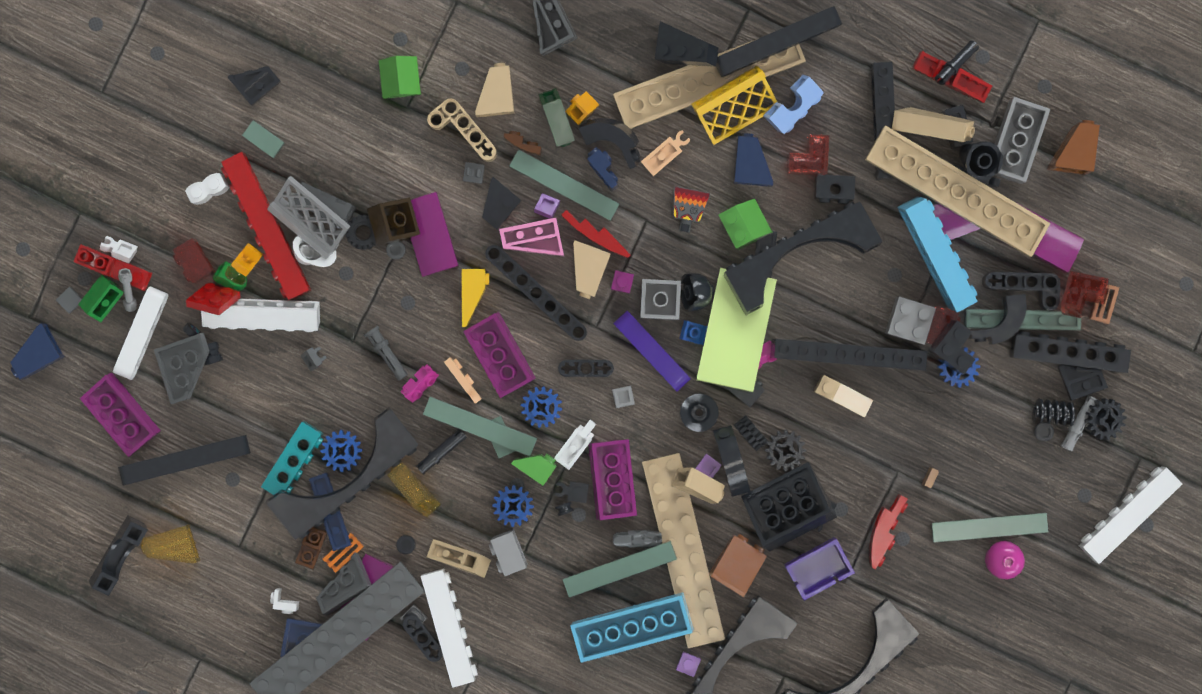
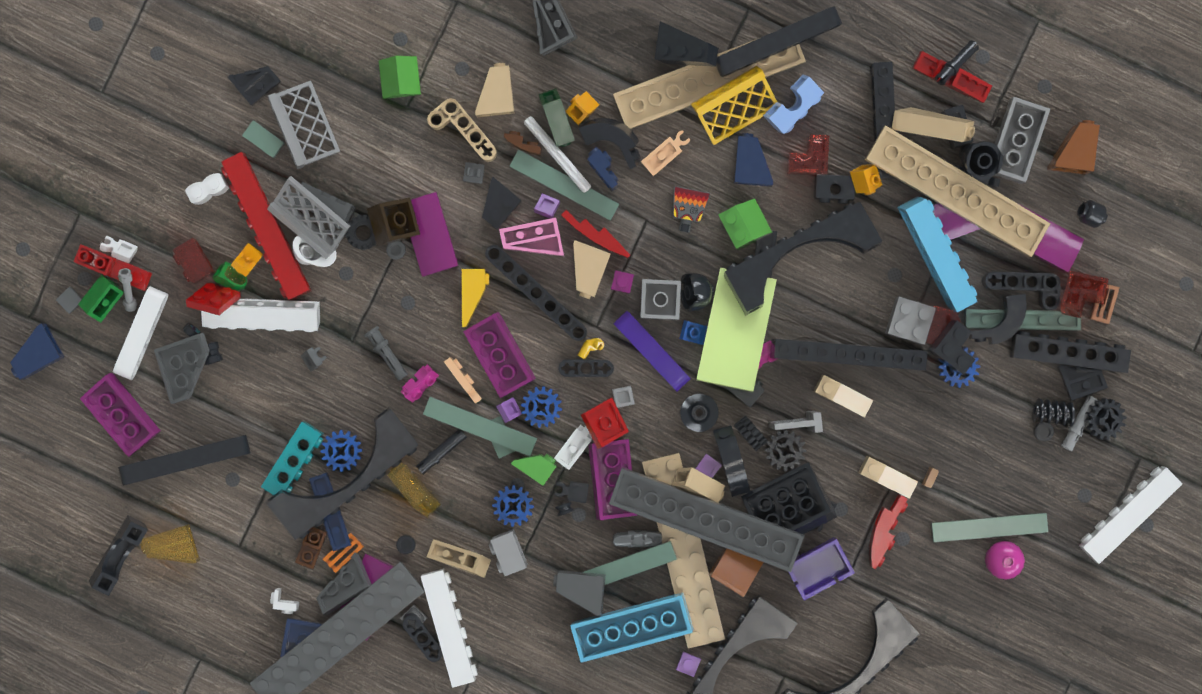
none -> light grey fence [268,81,340,169]
none -> medium lavender plate [496,398,522,423]
none -> white axle [524,116,591,193]
none -> dark grey slope [553,570,606,616]
none -> yellow arm [577,338,604,359]
none -> red plate [581,398,629,449]
none -> dark grey plate [609,467,805,572]
none -> light grey fence [768,410,823,433]
none -> light orange brick [850,164,882,195]
none -> tan slope [858,456,918,499]
none -> black head [1077,200,1108,228]

